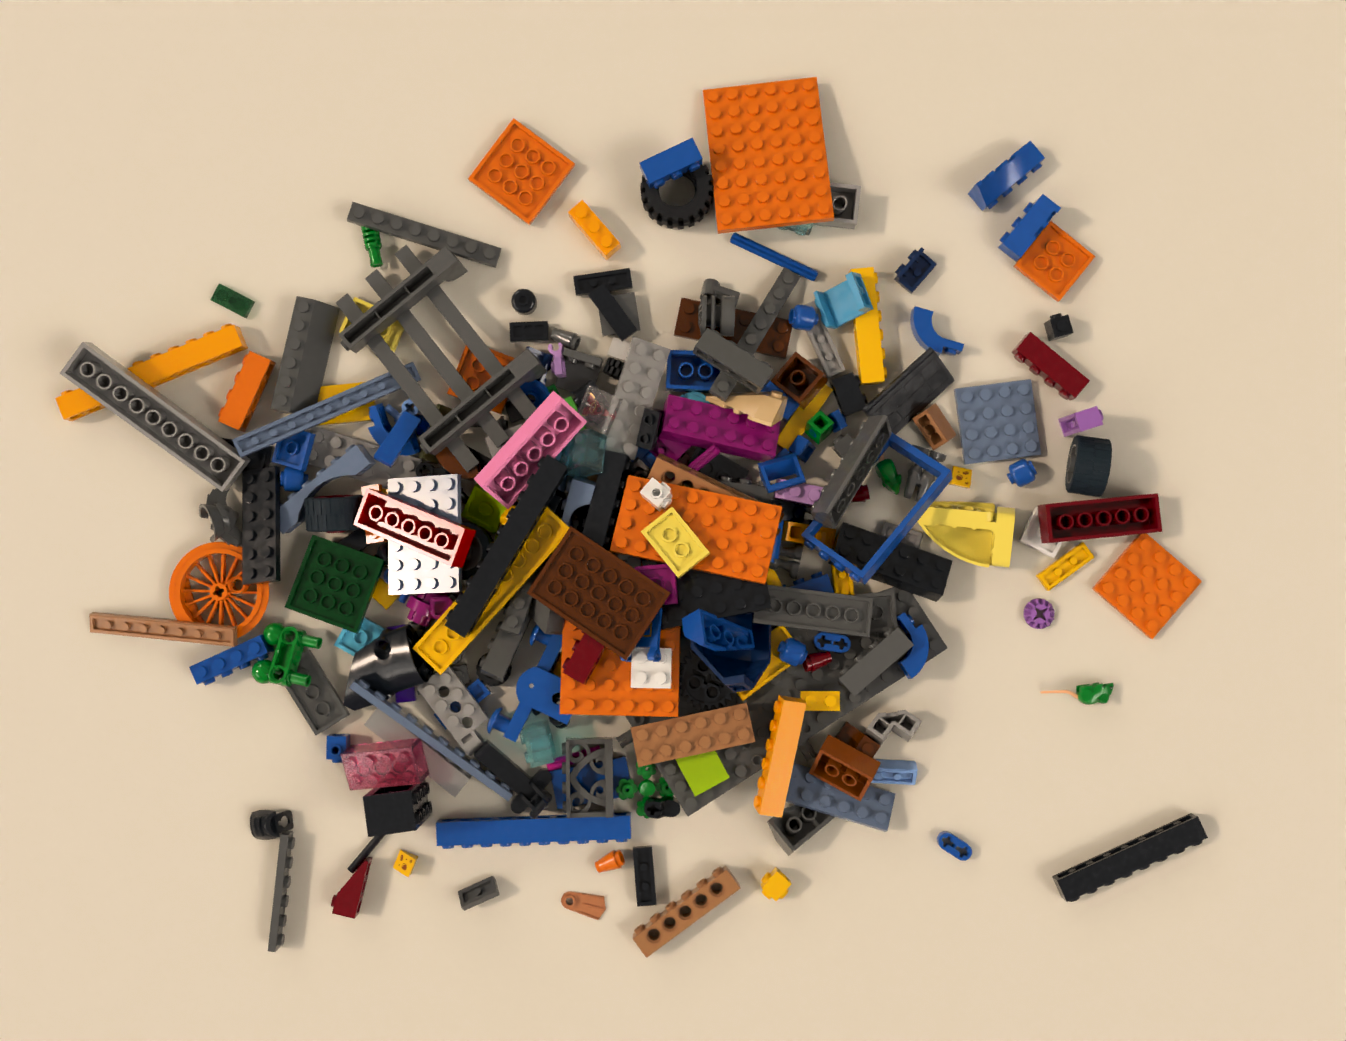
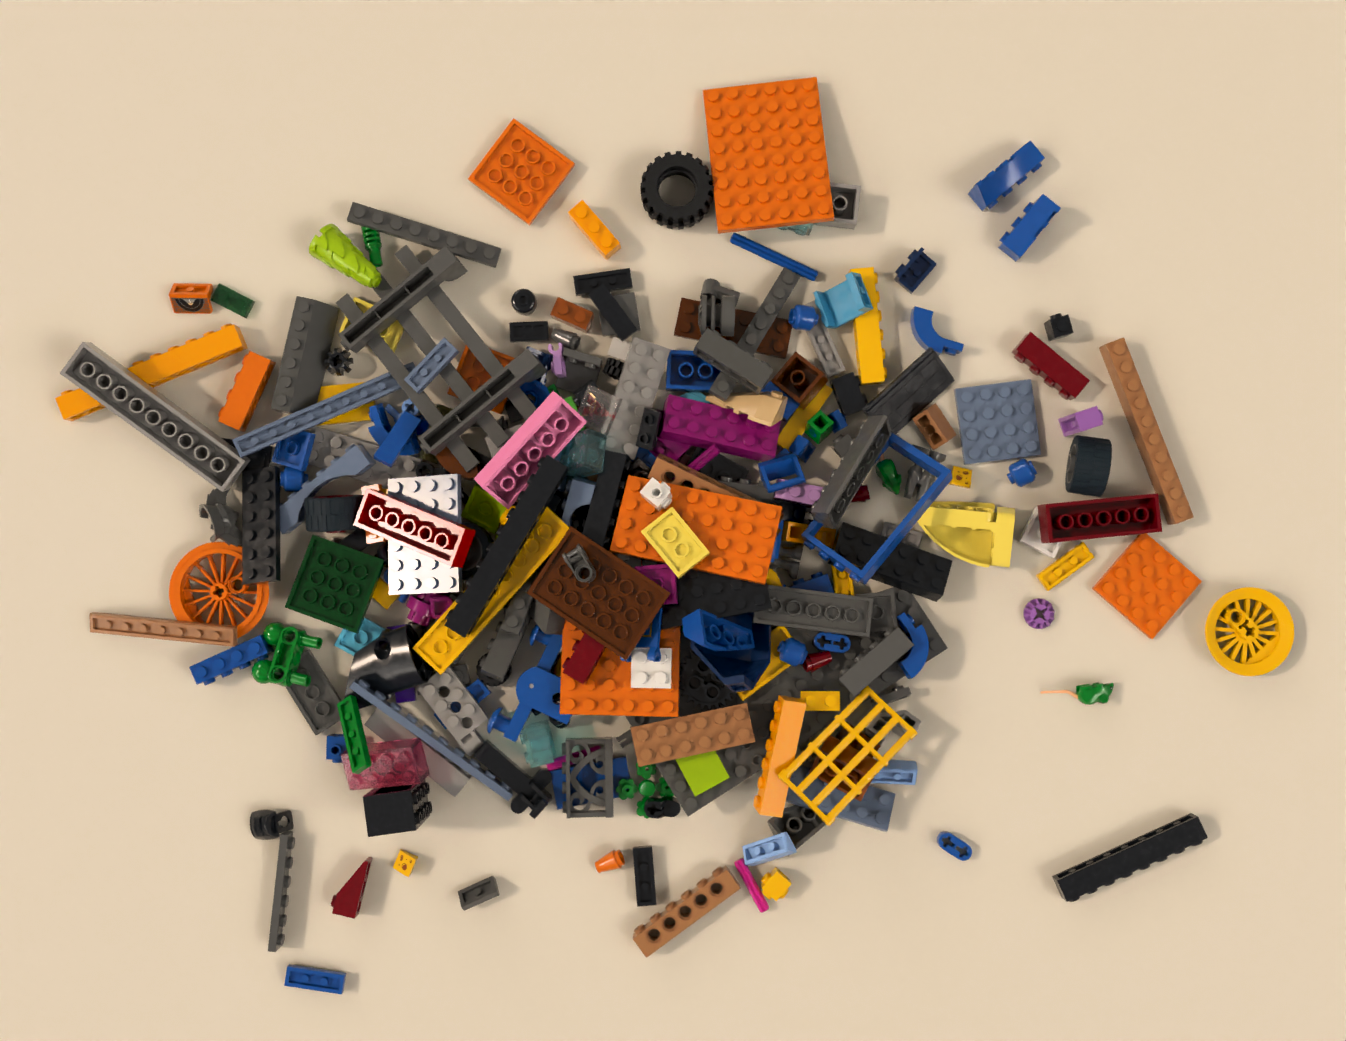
black bar [347,835,385,873] -> none
blue brick [436,812,631,849] -> none
nougat piece [561,891,606,920] -> none
blue brick [639,137,703,189] -> none
orange plate [1013,221,1095,302] -> none
none -> panel [169,283,213,314]
none -> blue plate [284,964,346,995]
none -> lime cone [309,224,382,288]
none -> black piece [324,348,354,376]
none -> green plate [337,695,372,774]
none -> sand blue plate [404,337,459,394]
none -> dark orange brick [550,297,594,334]
none -> dark grey piece [562,544,596,583]
none -> dark pink axle [734,858,769,913]
none -> light blue slope [742,832,797,866]
none -> yellow door [777,686,918,826]
none -> dark grey plate [871,685,911,708]
none -> medium nougat brick [1099,337,1194,525]
none -> yellow piece [1205,587,1294,676]

